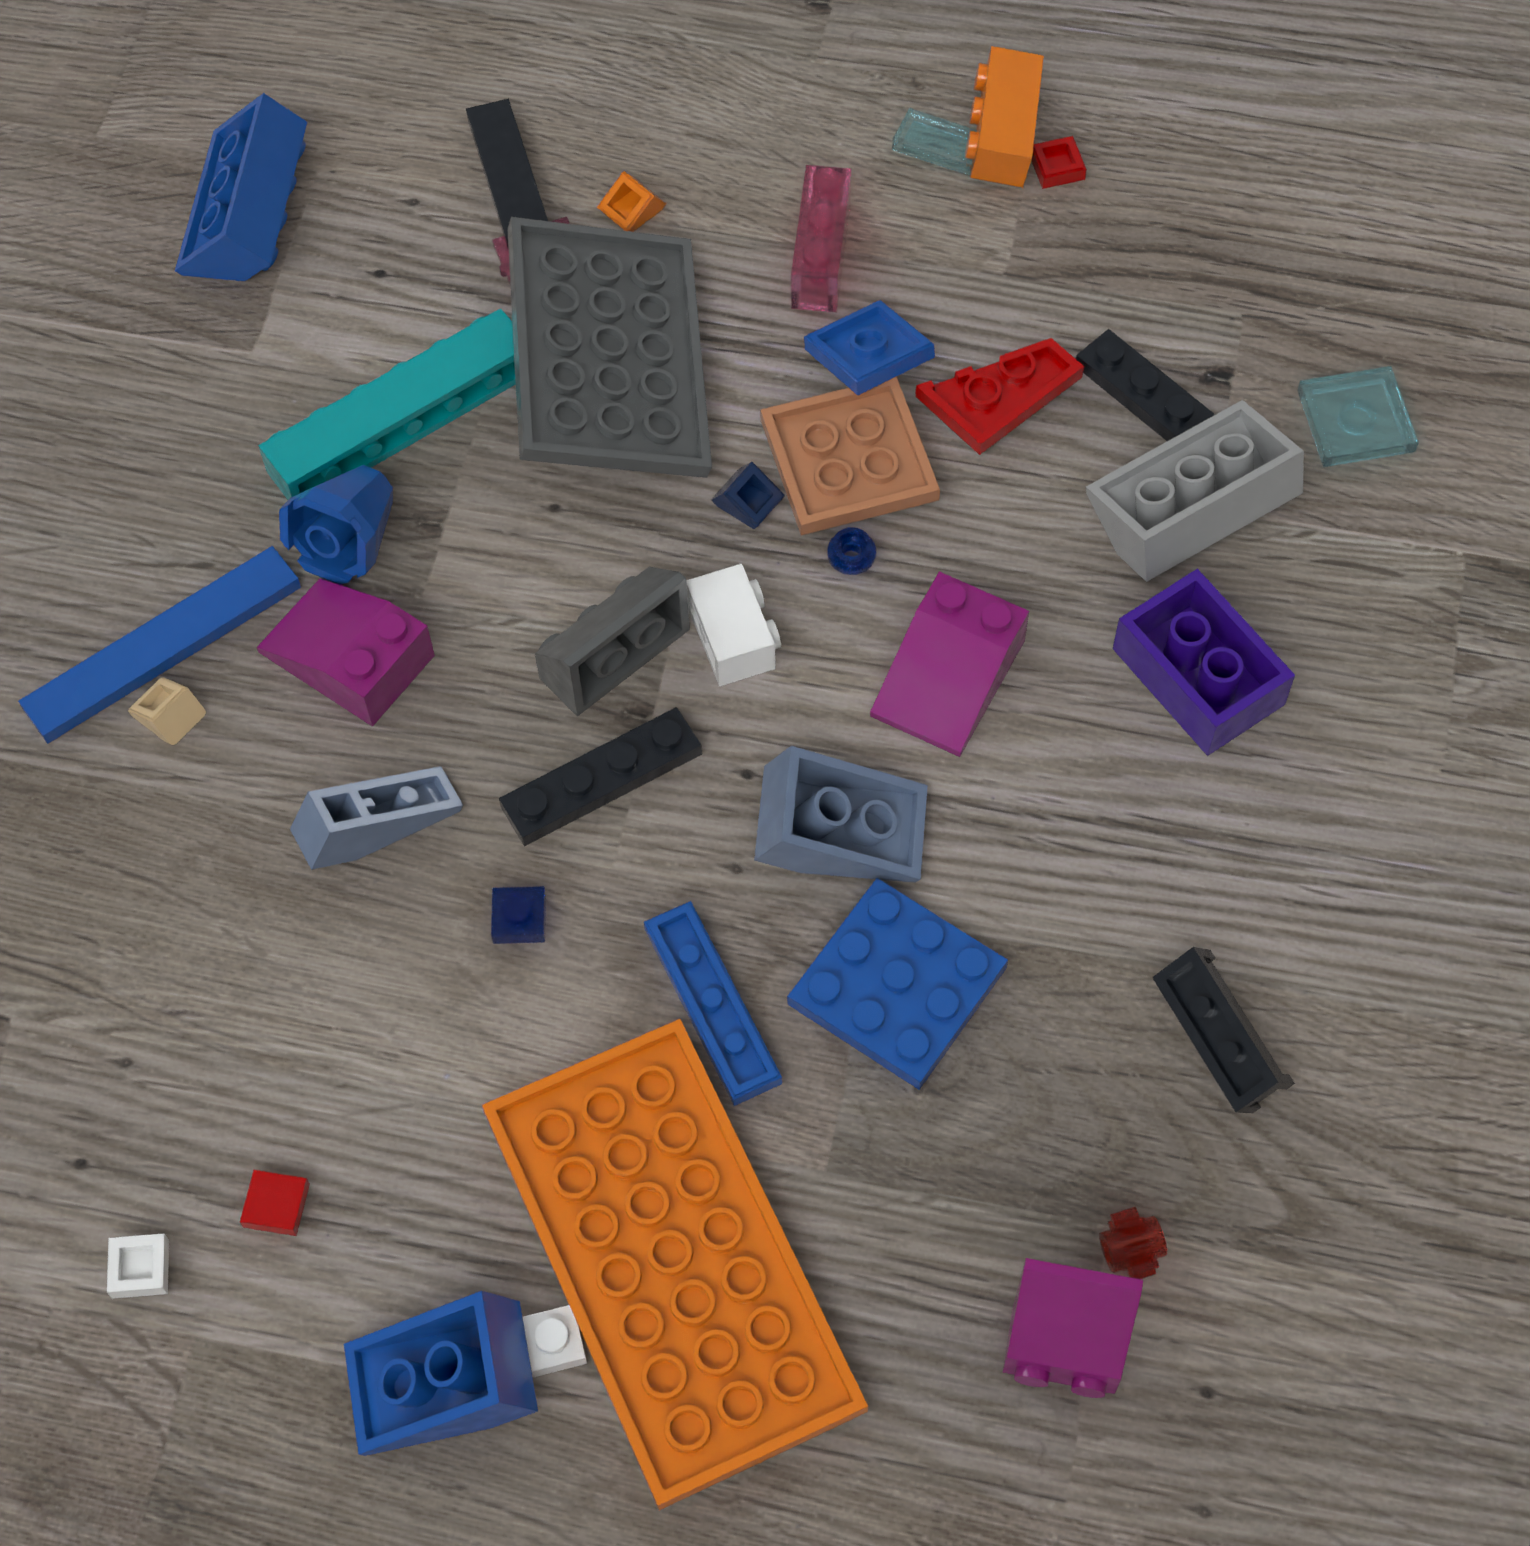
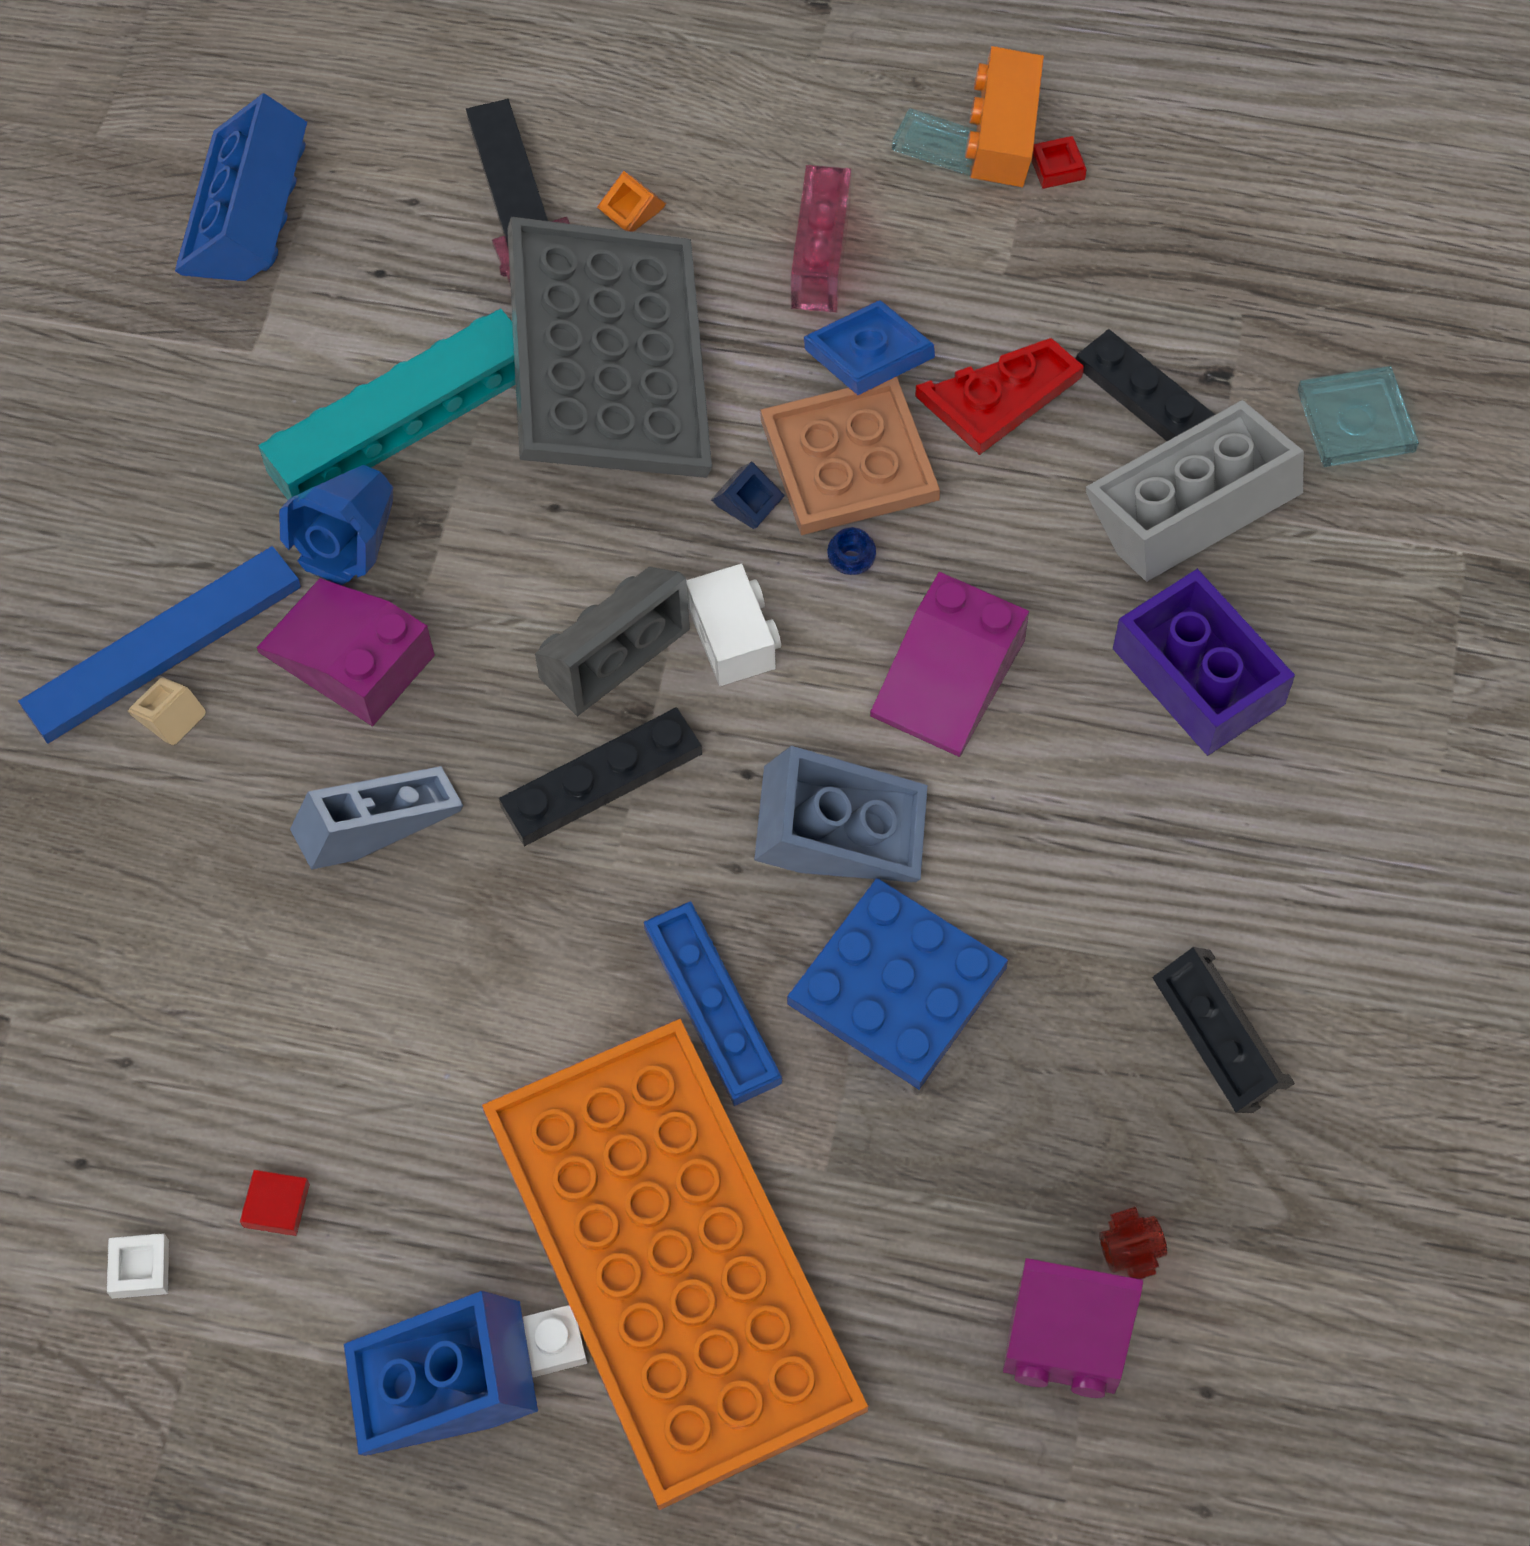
clear blue plate [491,886,546,944] -> none

